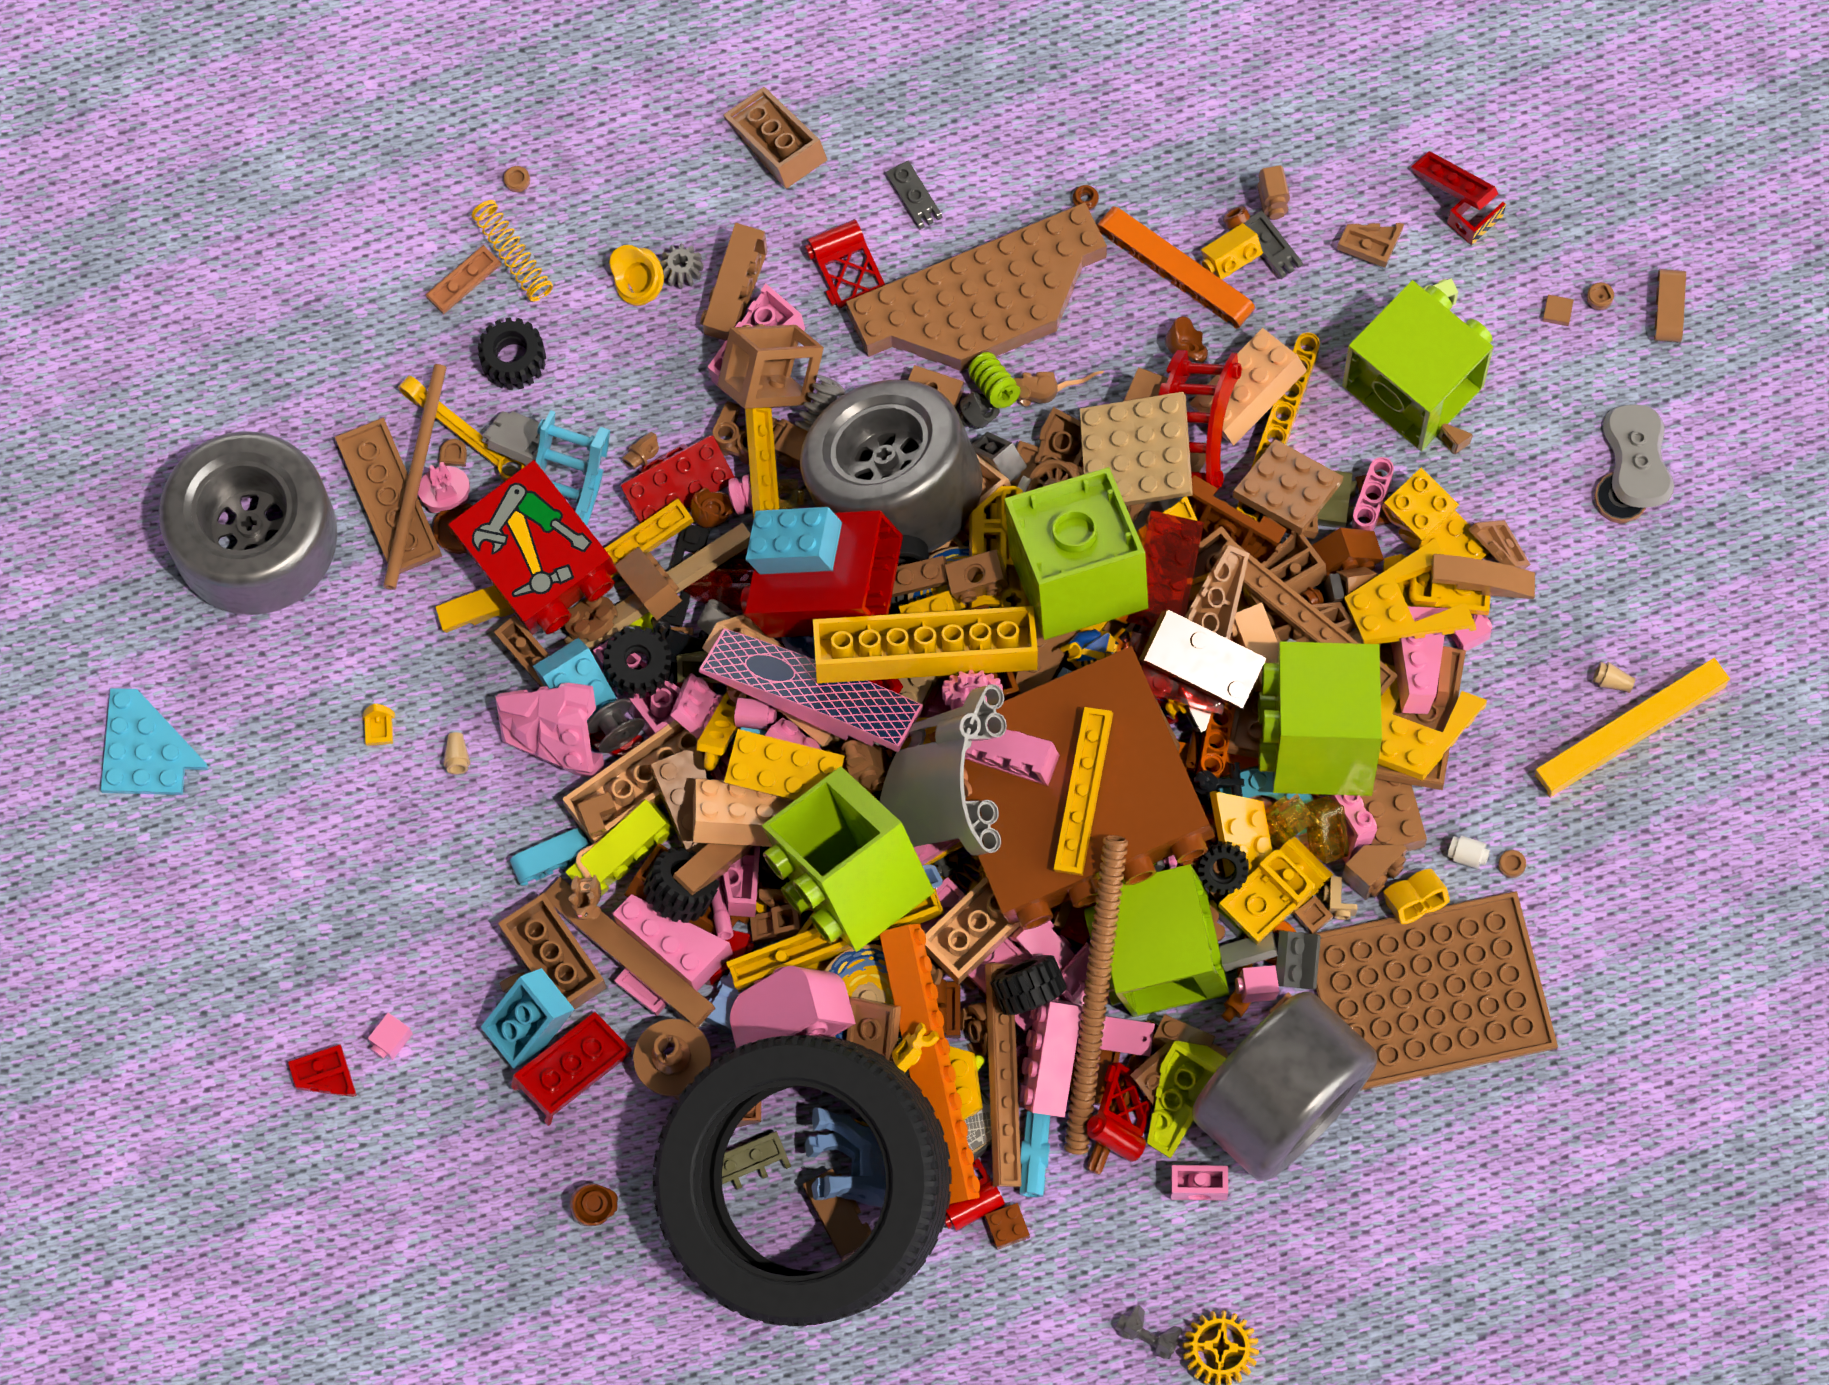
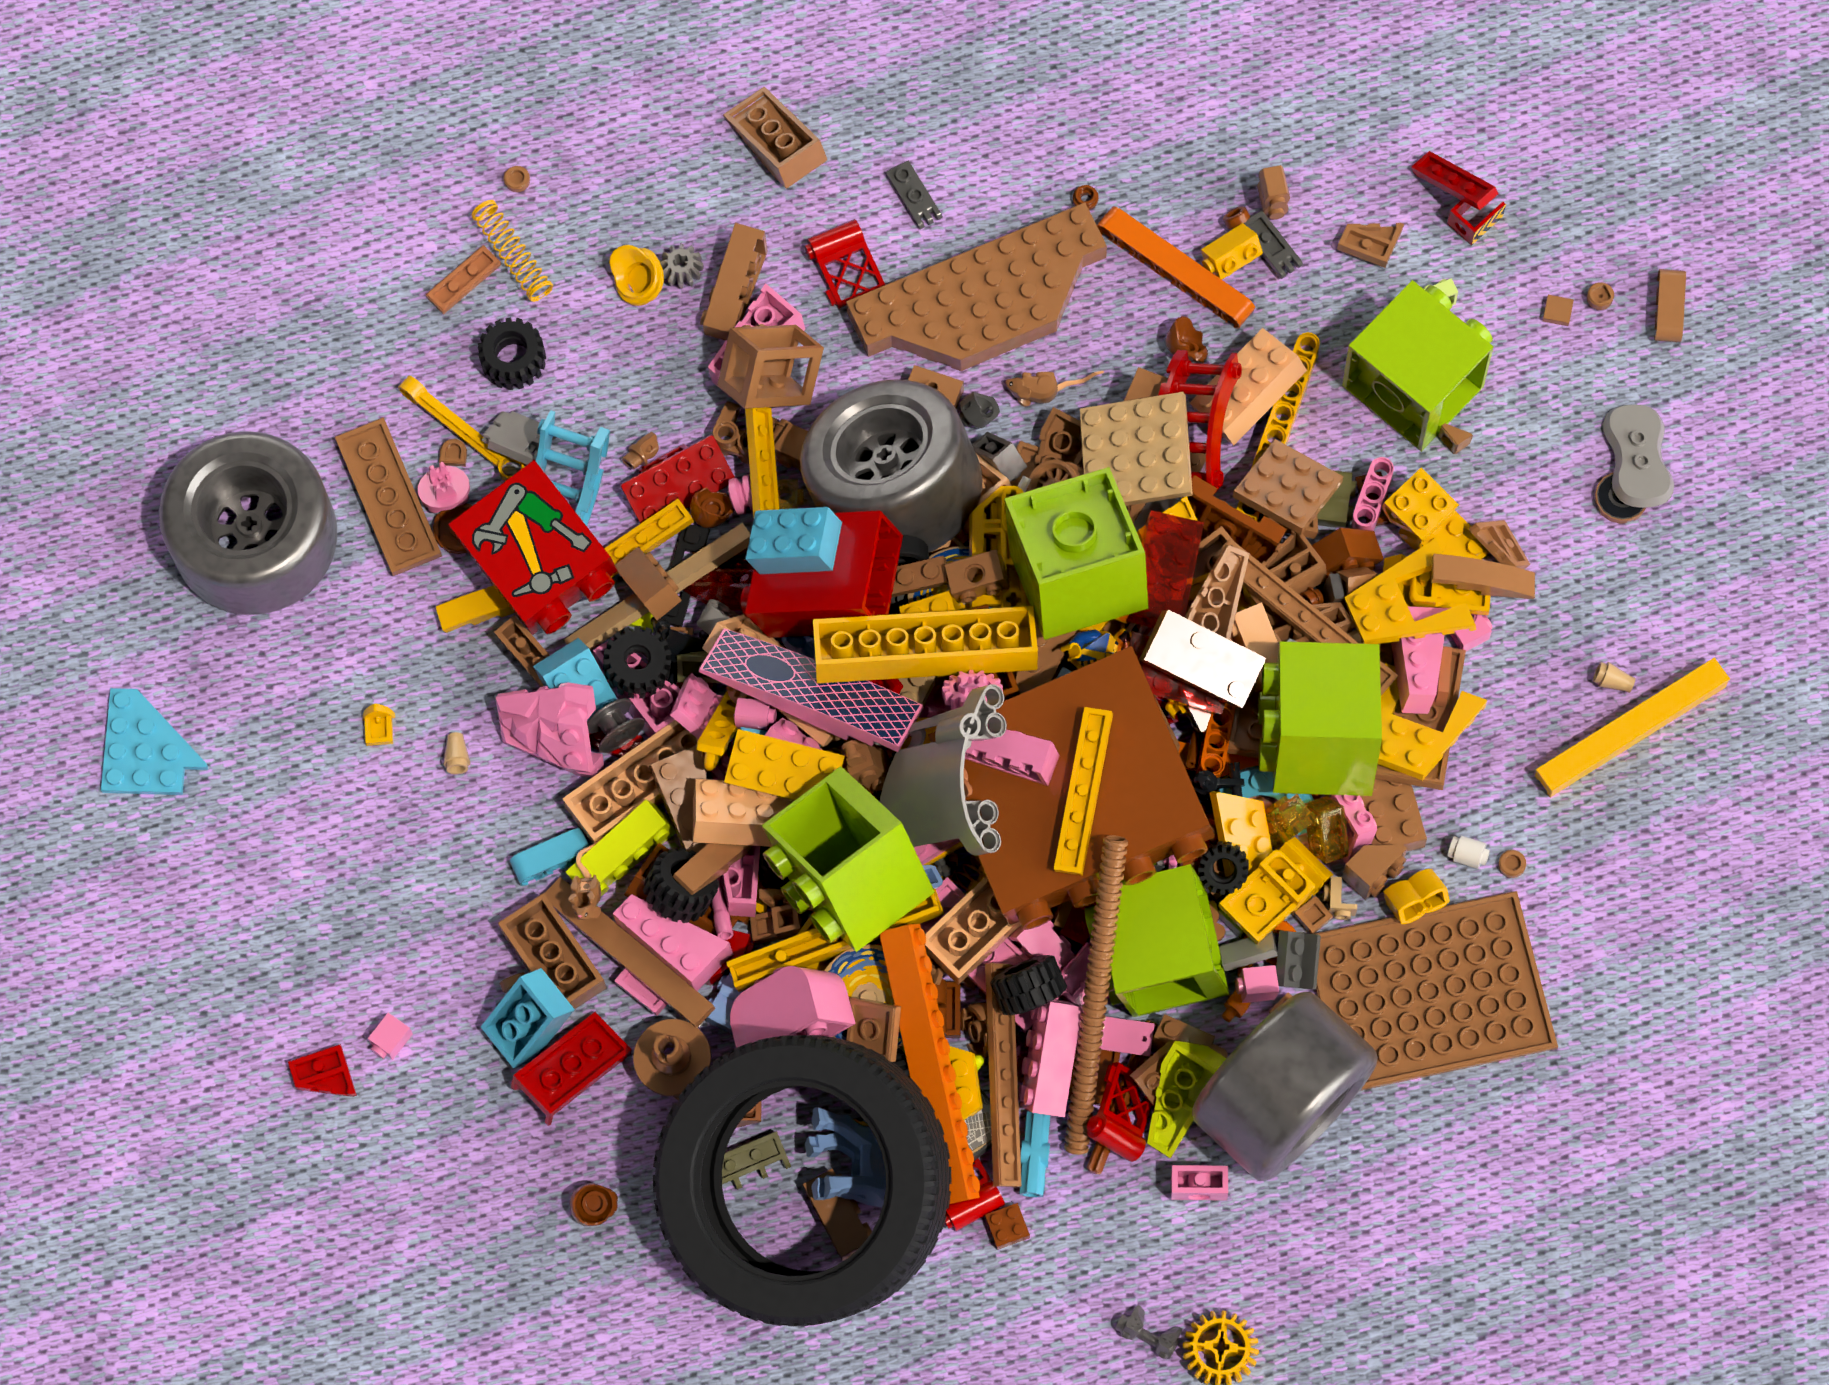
medium nougat piece [383,364,447,590] -> none
medium nougat plate [565,596,618,642] -> none
medium nougat piece [578,792,617,839] -> none
light grey piece [795,375,846,431] -> none
yellow plate [891,1022,940,1072] -> none
lime piece [968,352,1021,408] -> none

